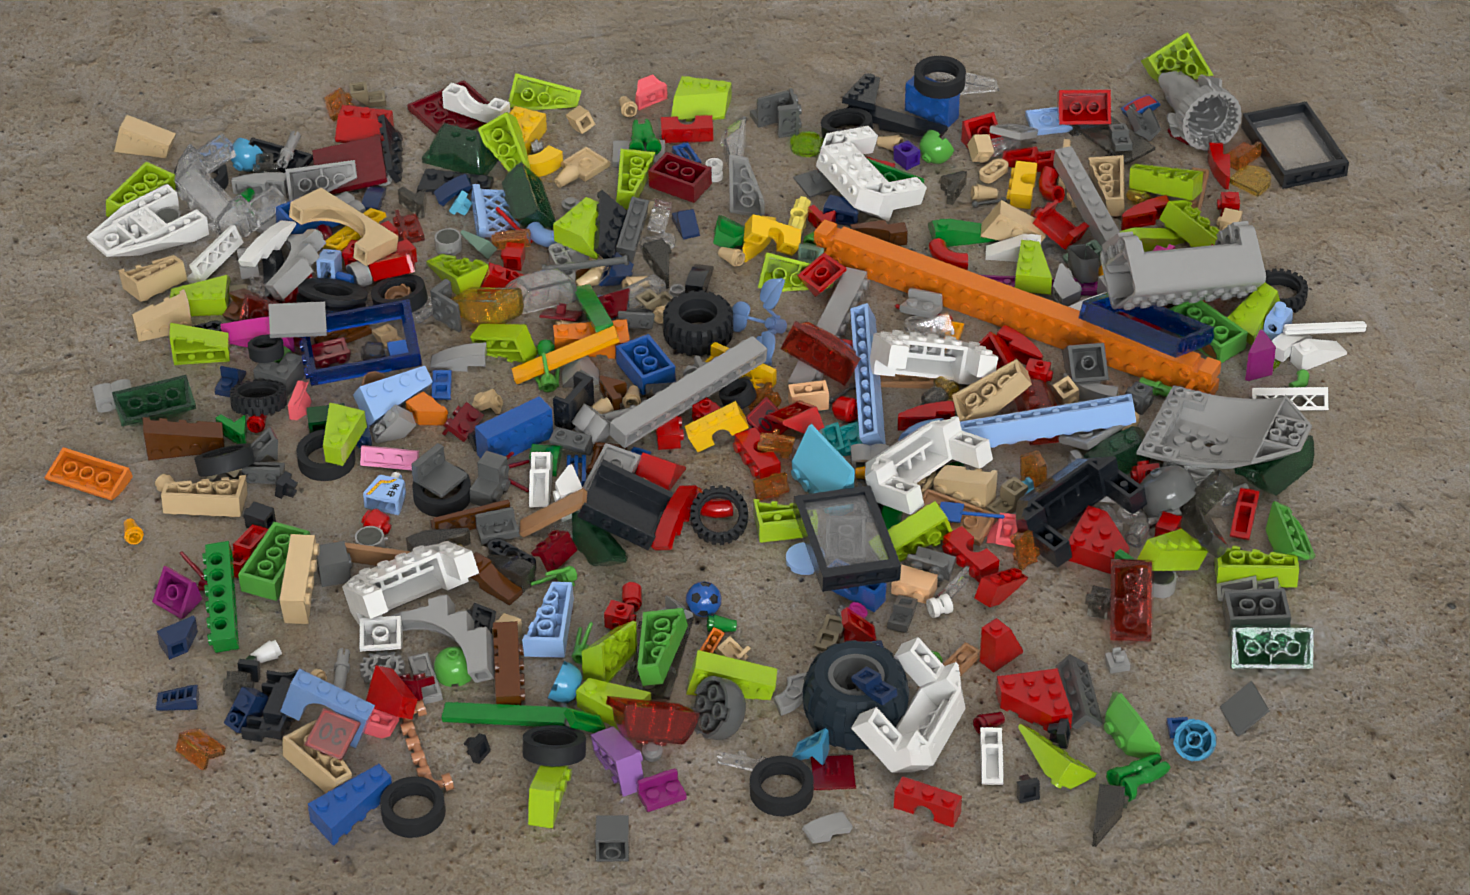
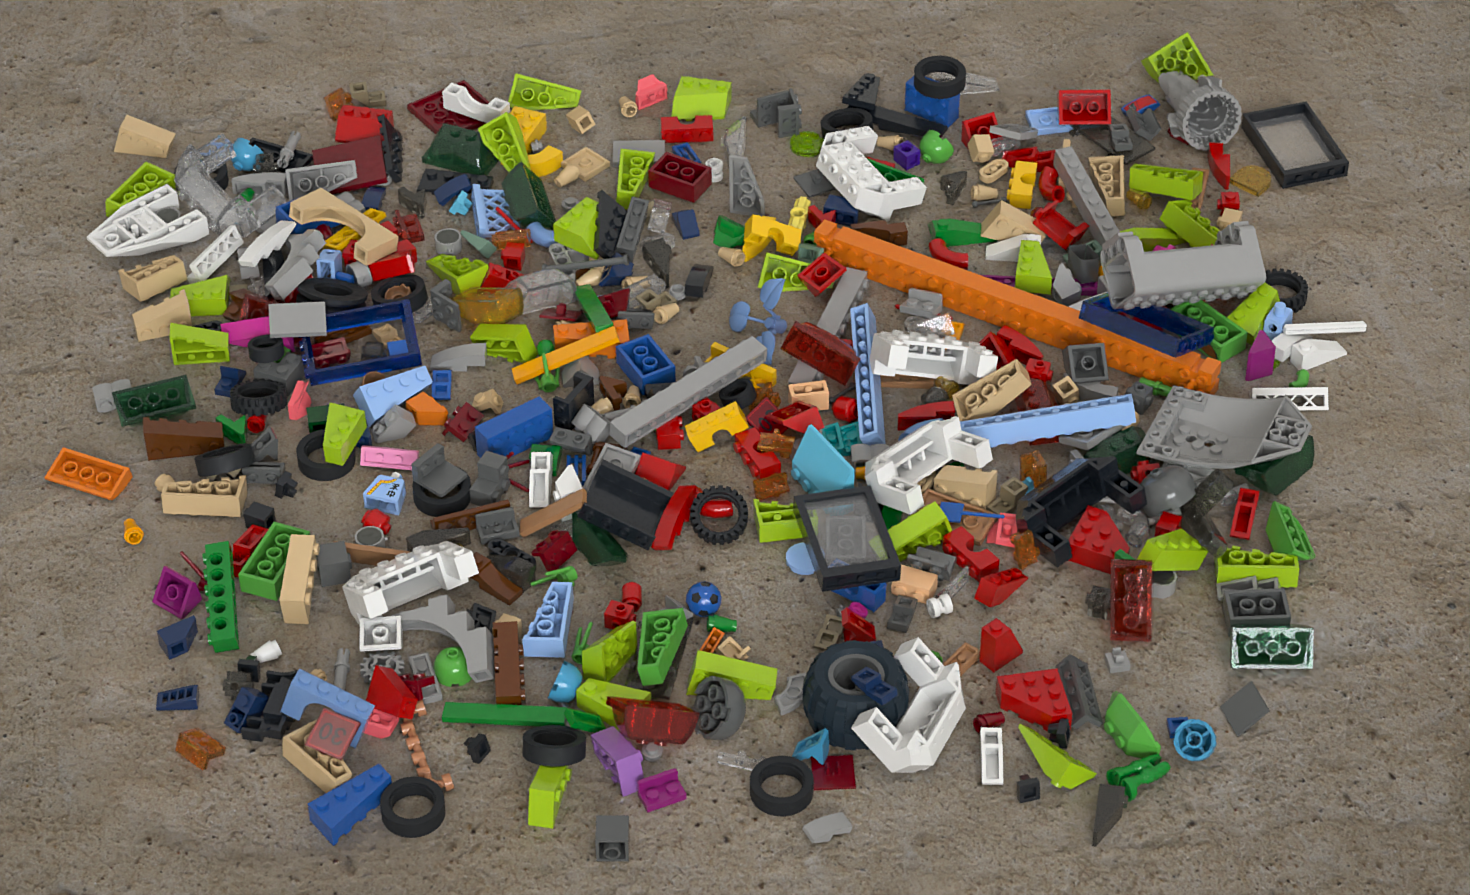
green piece [629,119,662,156] -> none
black tyre [663,290,733,357] -> none
red arch [894,776,962,827] -> none
red slope [1121,195,1169,231] -> none
clear orange bracket [1227,141,1262,171] -> none

